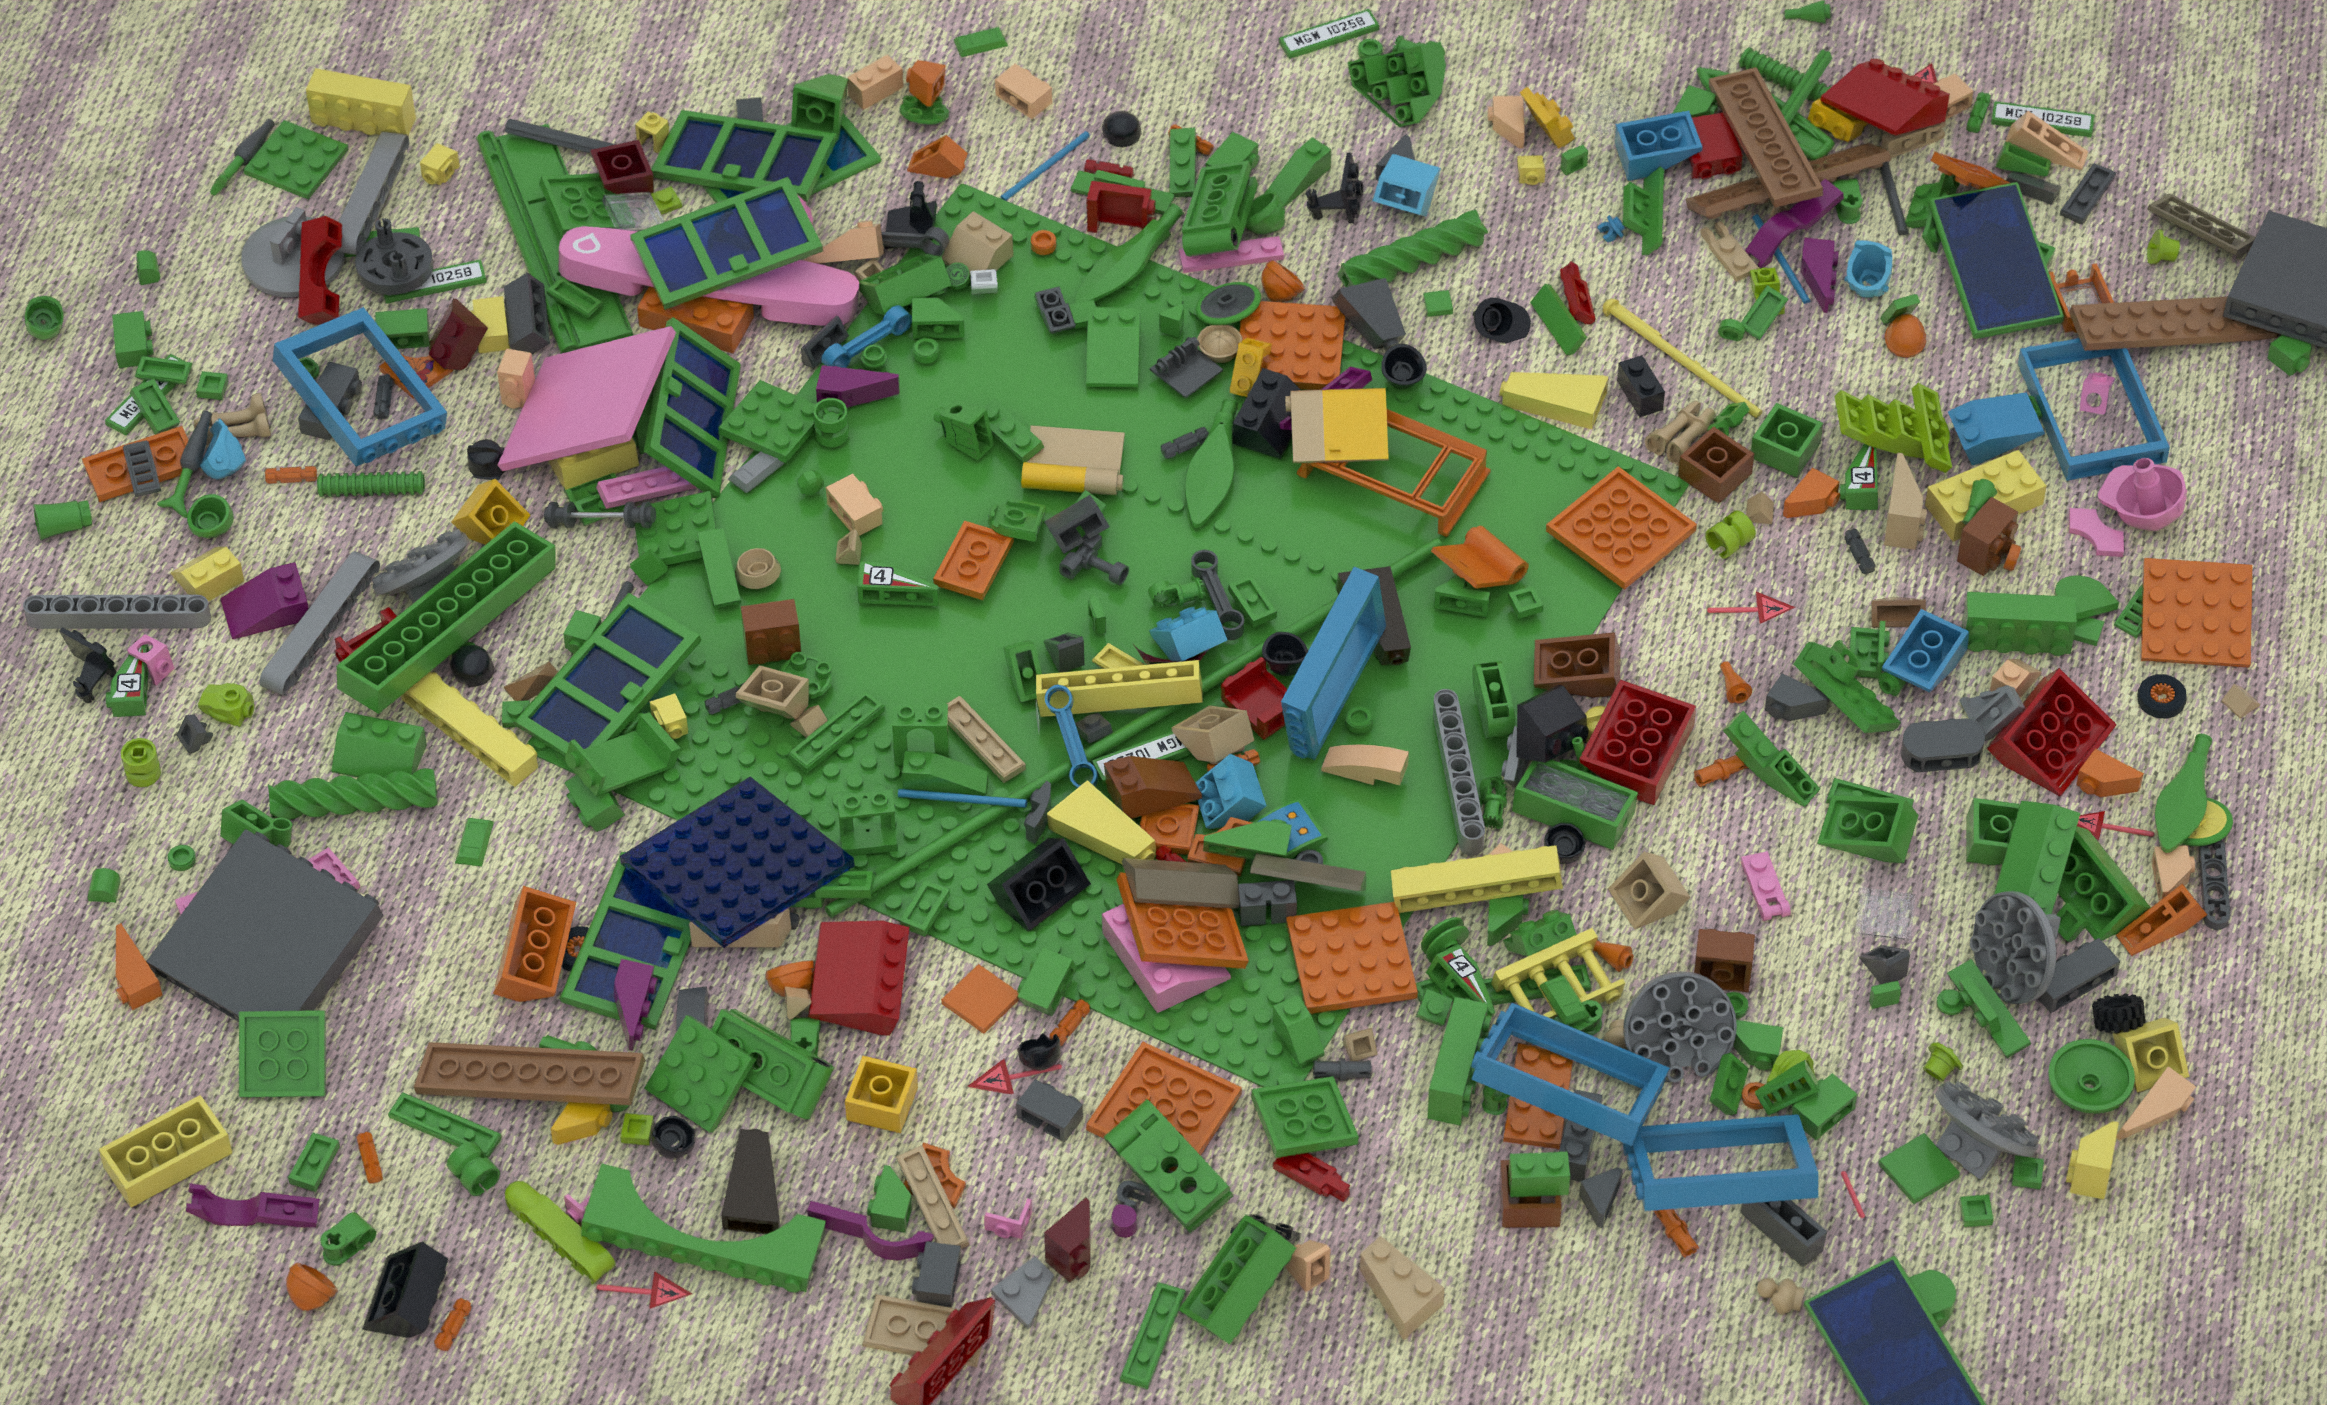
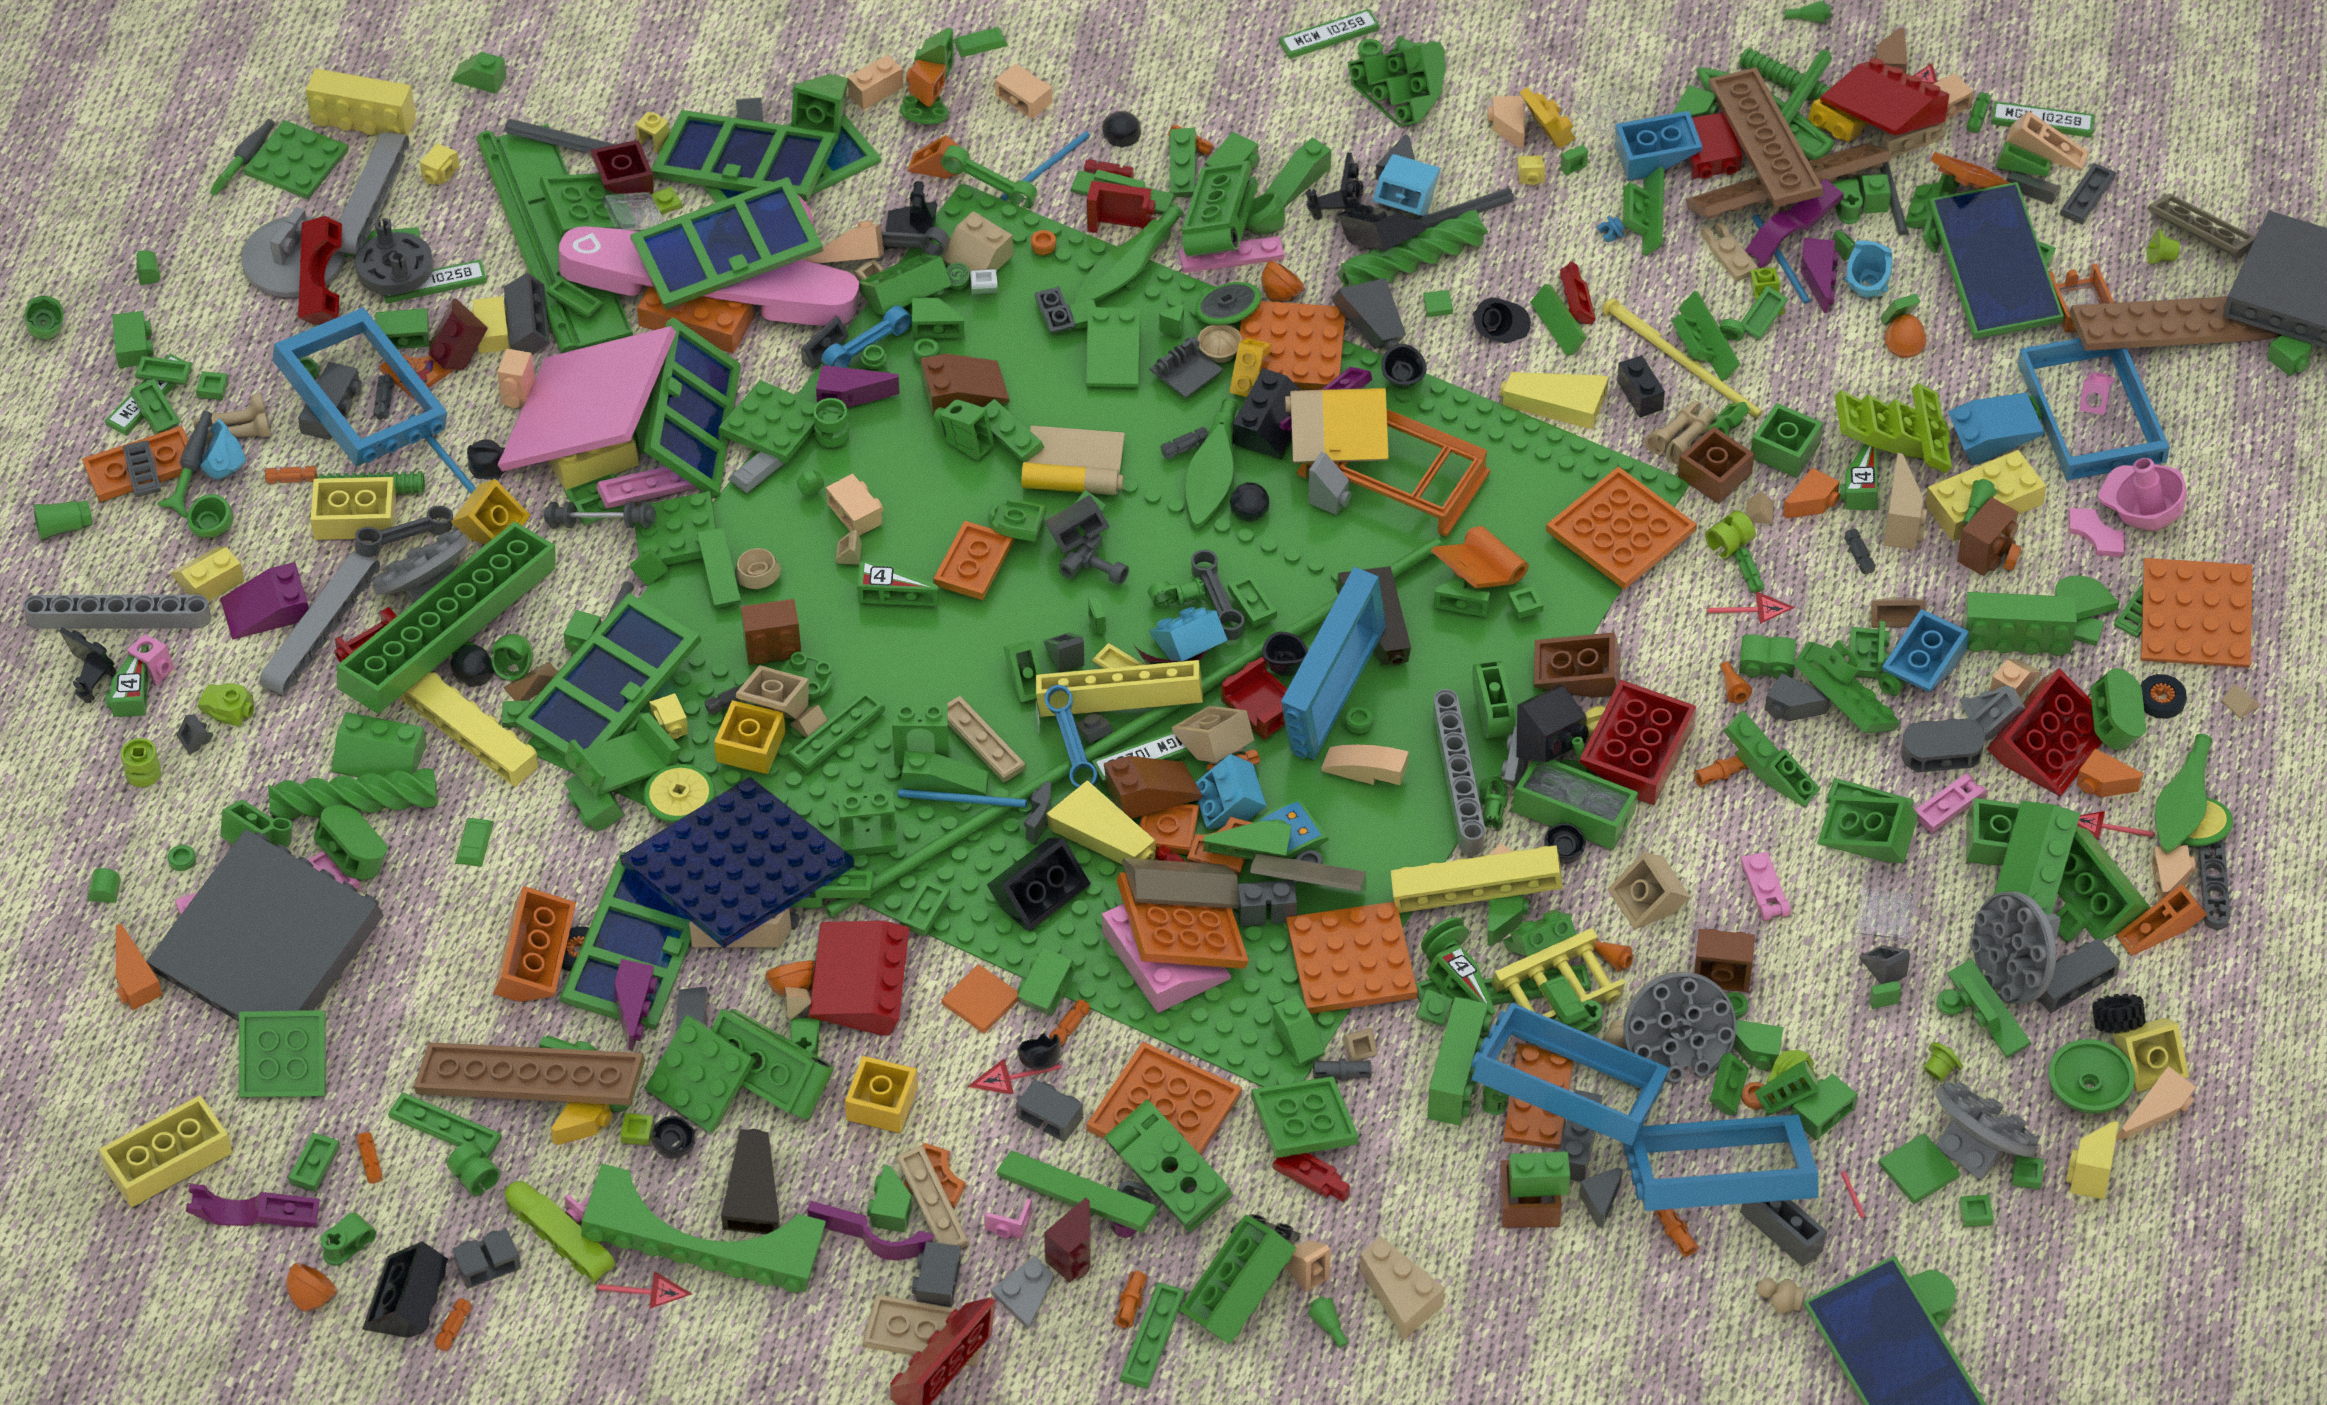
none -> light yellow brick [310,477,397,540]
none -> bright green brick [314,805,388,880]
none -> dark grey piece [355,505,453,557]
none -> dark azure axle [408,414,476,494]
none -> bright green slope [451,52,507,94]
none -> dark grey piece [452,1228,521,1289]
none -> bright green helmet [491,634,534,680]
none -> light yellow wheel [643,764,715,823]
none -> yellow brick [714,700,786,774]
none -> bright green slope [915,28,954,79]
none -> dark orange slope [920,353,1009,417]
none -> bright green piece [941,145,1038,209]
none -> bright green tile [996,1150,1158,1233]
none -> orange pin [1115,1270,1147,1329]
none -> black hair [1230,482,1270,522]
none -> bright green cone [1307,1296,1349,1348]
none -> light grey slope [1308,452,1351,515]
none -> black slope [1338,203,1427,251]
none -> dark grey axle [1414,188,1514,228]
none -> bright green bracket [1672,291,1741,381]
none -> bright green axle [1734,547,1764,594]
none -> bright green brick [1739,634,1796,679]
none -> bright green slope [1832,230,1855,261]
none -> bright green slope [1856,173,1891,213]
none -> medium nougat slope [1870,28,1907,73]
none -> bright pink plate [1915,773,1988,834]
none -> bright green brick [2090,668,2146,750]

